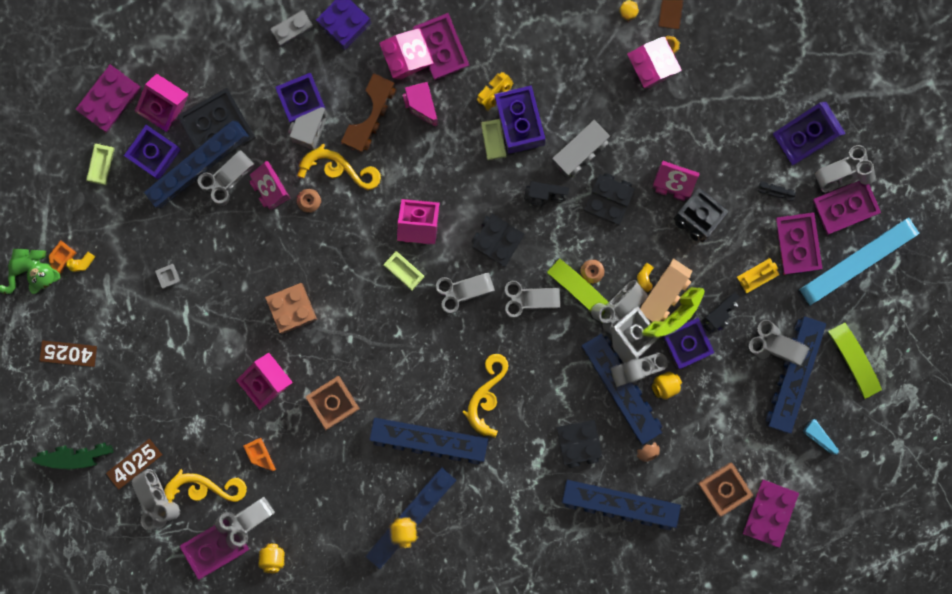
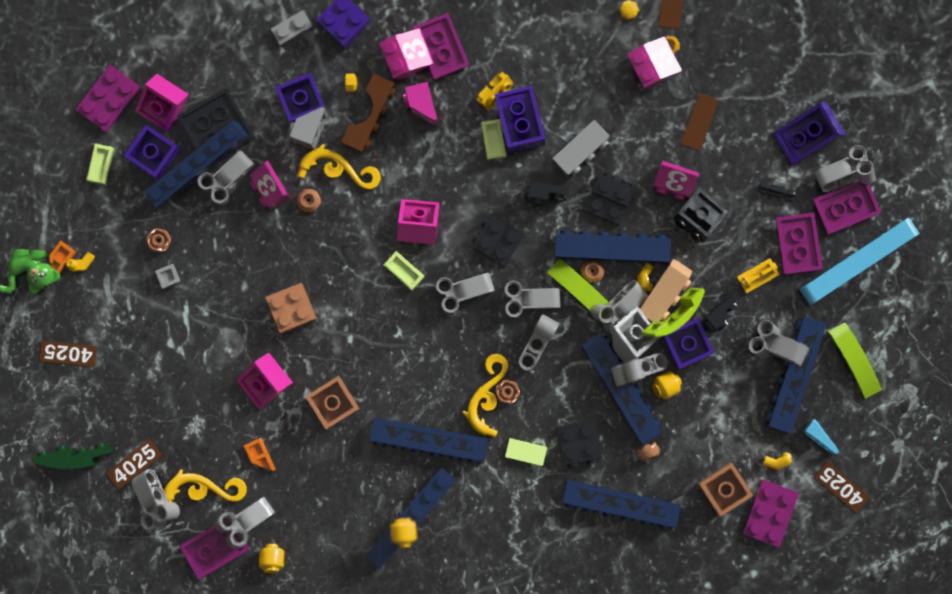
none -> nougat plate [146,228,171,252]
none -> yellow tile [345,74,357,92]
none -> nougat plate [495,380,520,404]
none -> yellowish green tile [505,438,547,466]
none -> light grey piece [519,314,559,370]
none -> dark blue brick [554,230,671,264]
none -> reddish brown sticker [681,93,719,151]
none -> yellow arm [763,452,792,470]
none -> reddish brown sticker [814,461,870,513]

